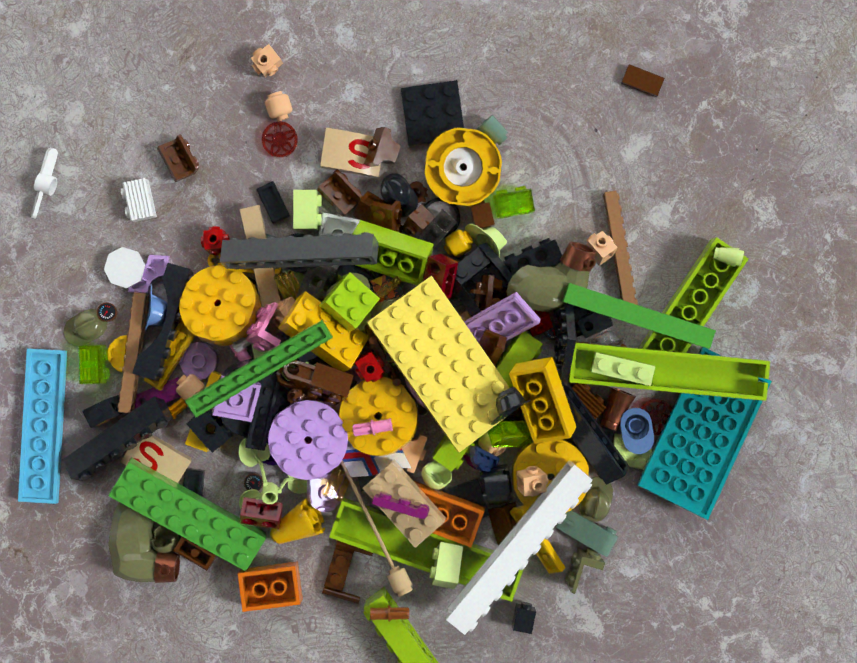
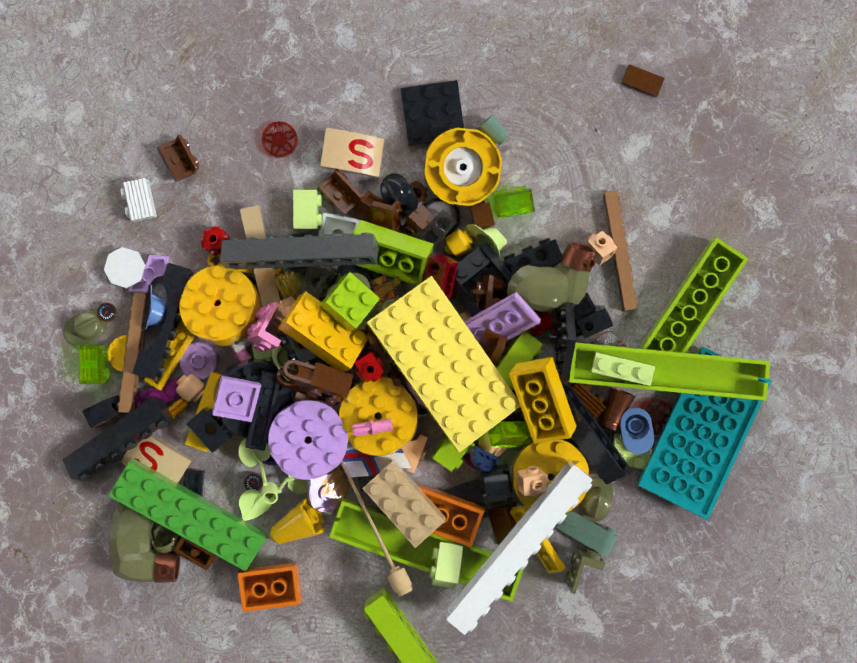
medium azure plate [18,348,67,504] -> none
white piece [31,148,58,219] -> none
bright green tile [185,320,333,418] -> none
dark red brick [240,497,283,529] -> none
light nougat brick [251,44,283,78] -> none
black tile [256,181,290,224] -> none
light nougat head [265,91,293,121] -> none
reddish brown axle [287,389,303,404] -> none
reddish brown plate [322,540,373,604] -> none
reddish brown brick [364,127,401,167] -> none
dark orange axle [370,605,410,622] -> none
magenta plate [372,492,430,519] -> none
yellowish green hair [421,460,452,490] -> none
black piece [491,387,531,425] -> none
black brick [512,602,536,634] -> none
bright green tile [562,283,716,349] -> none
yellowish green cone [713,247,744,267] -> none

